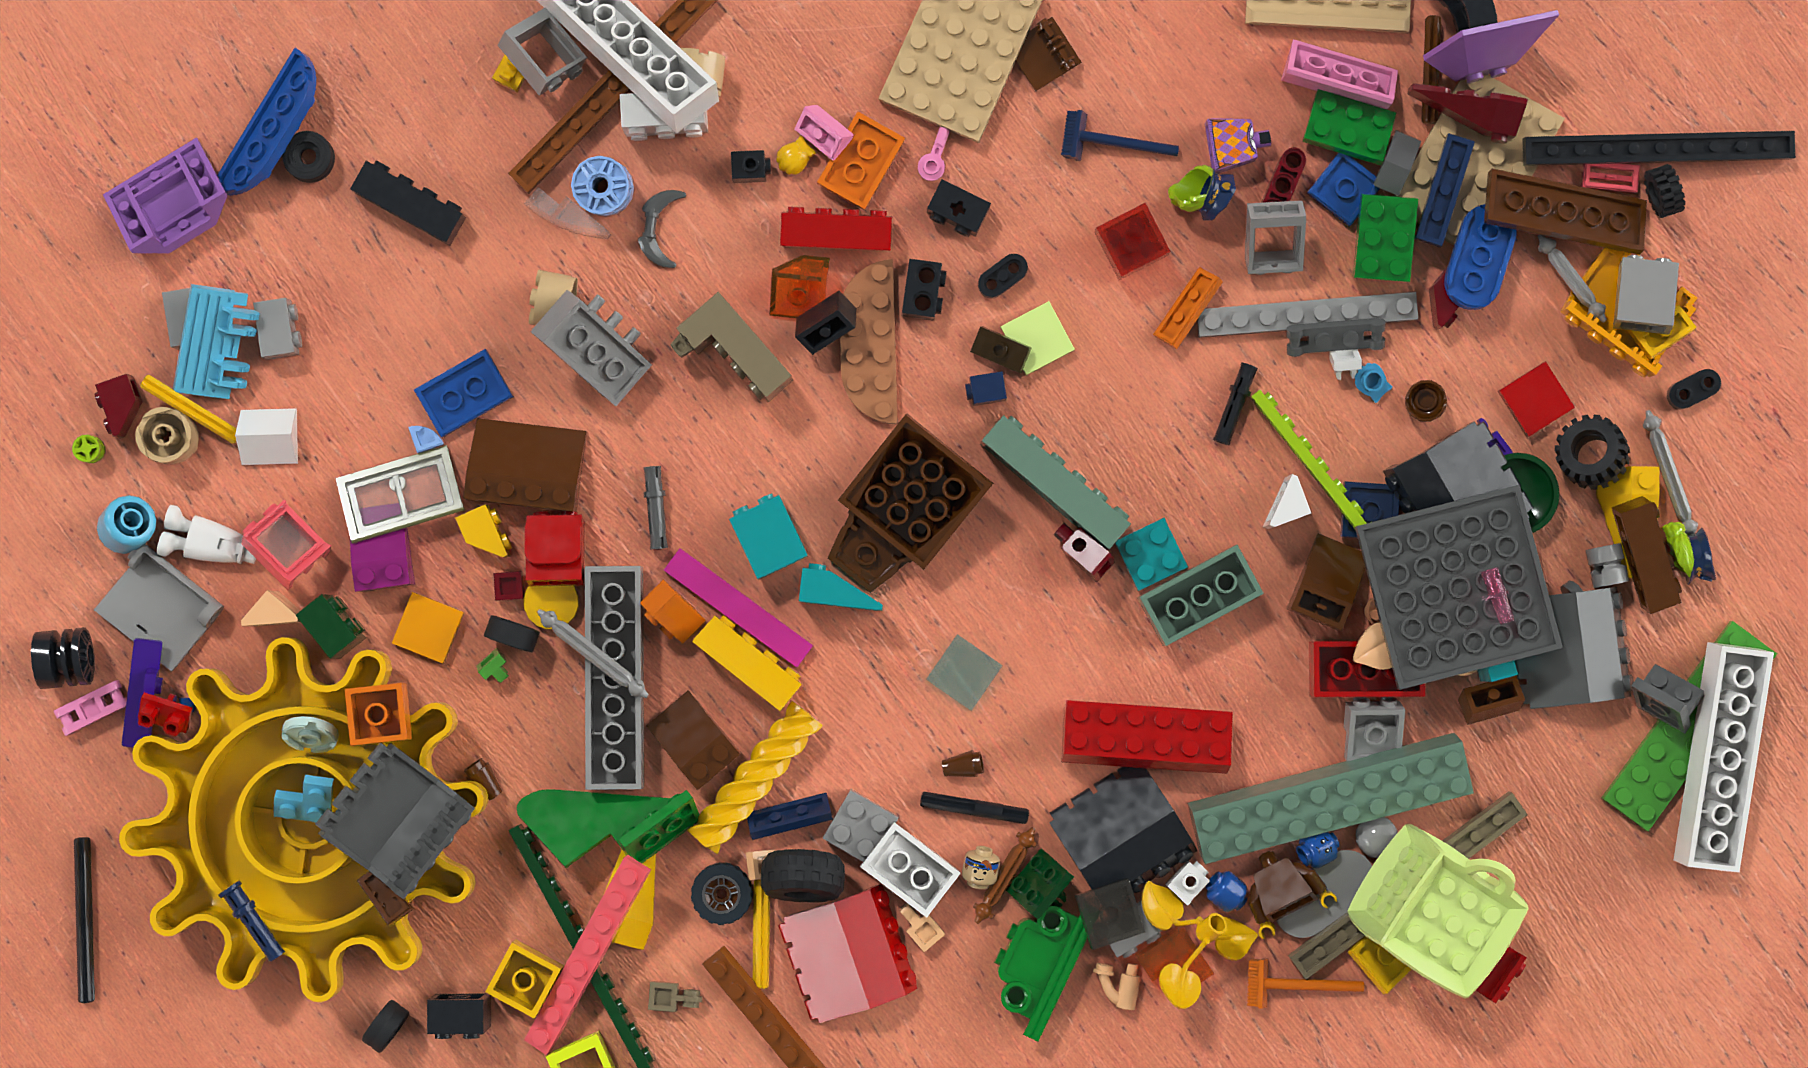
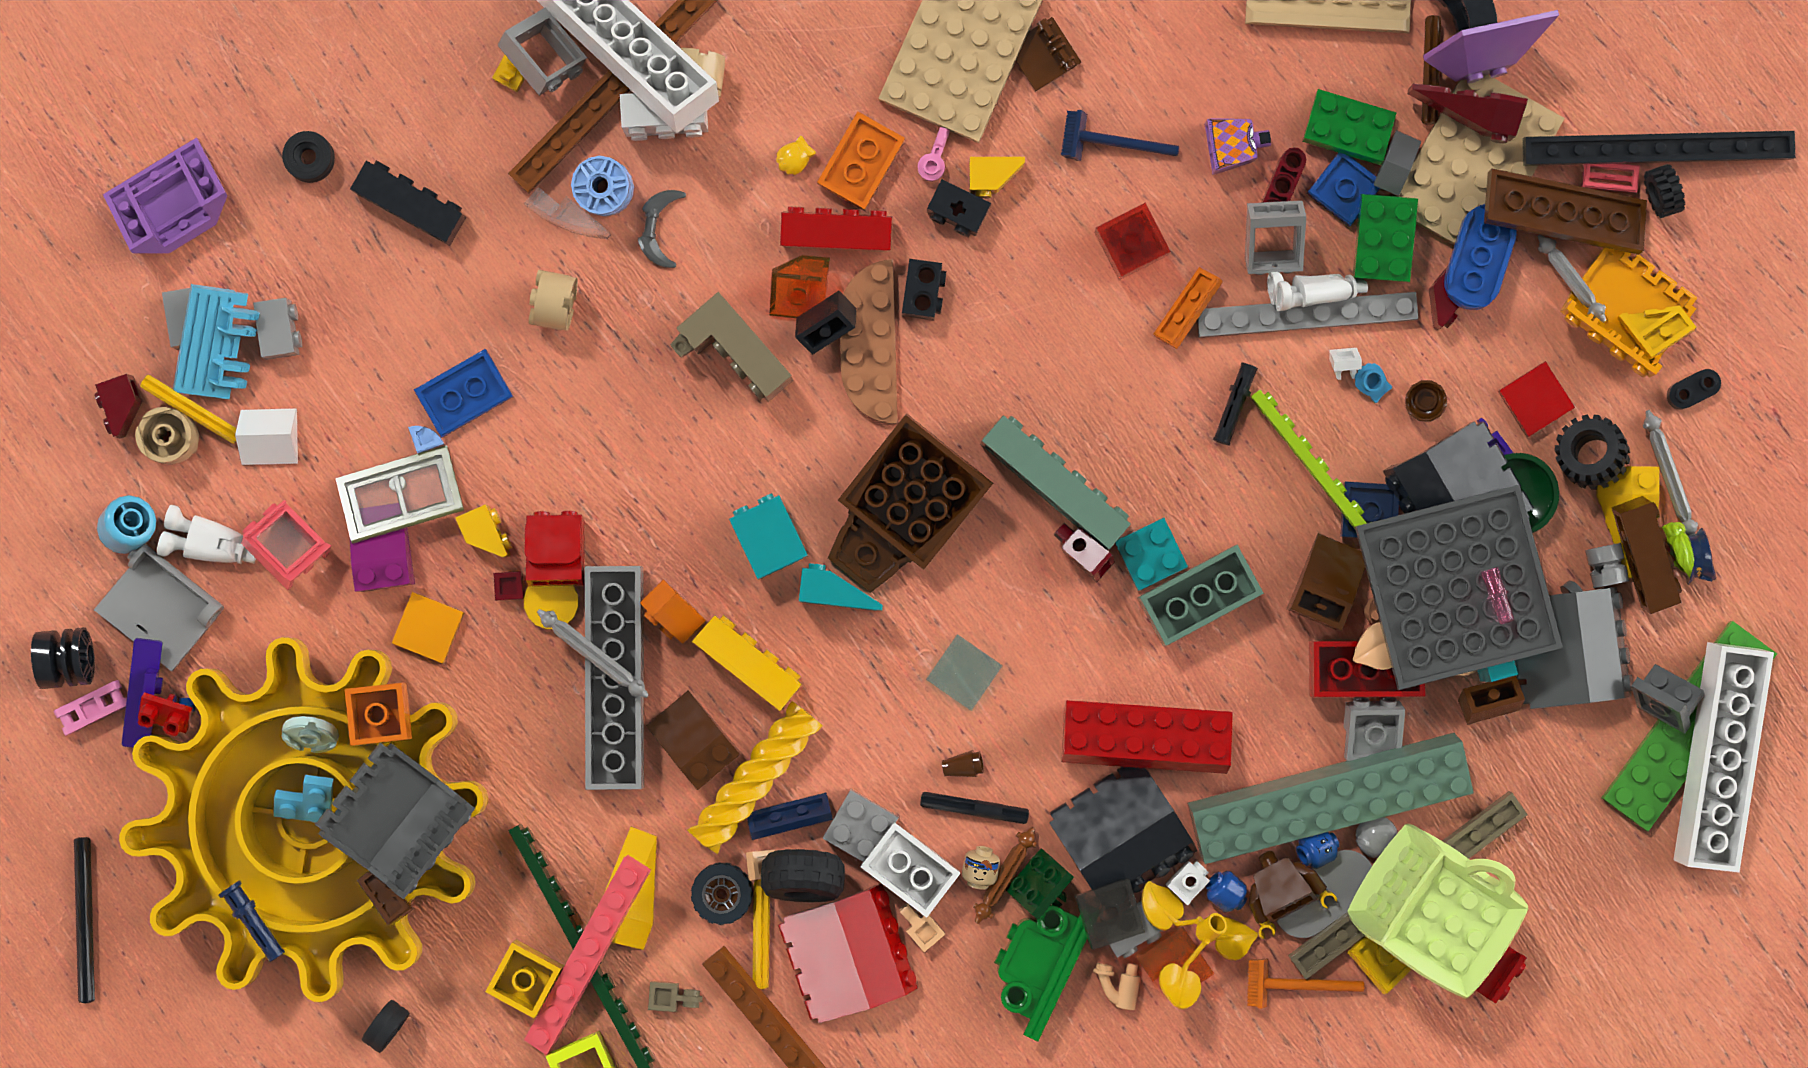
lime wheel [72,435,105,463] -> none
blue plate [217,48,316,196] -> none
light nougat slope [241,590,301,626] -> none
dark green brick [296,594,366,659] -> none
black brick [427,993,491,1039] -> none
reddish brown slope [463,418,587,512] -> none
reddish brown cone [464,758,502,801] -> none
bright green tile [476,648,509,683] -> none
black tyre [484,615,540,653] -> none
green piece [517,789,700,868] -> none
light grey piece [530,290,652,406] -> none
dark grey pin [643,466,668,550] -> none
dark pink tile [664,548,813,667] -> none
black brick [731,150,771,183] -> none
bright pink slope [794,105,854,160] -> none
dark blue brick [965,371,1007,406] -> none
dark brown plate [970,326,1032,373] -> none
black plate [978,254,1028,299] -> none
yellowish green tile [1000,301,1075,376] -> none
piece [1168,165,1236,220] -> none
white slope [1263,474,1311,529] -> none
bright pink slope [1281,39,1398,109] -> none
dark grey plate [1287,318,1385,357] -> none
dark blue plate [1414,133,1475,247] -> none
light grey brick [1613,255,1679,334] -> none
none -> yellow slope [969,157,1025,198]
none -> white piece [1267,272,1368,311]

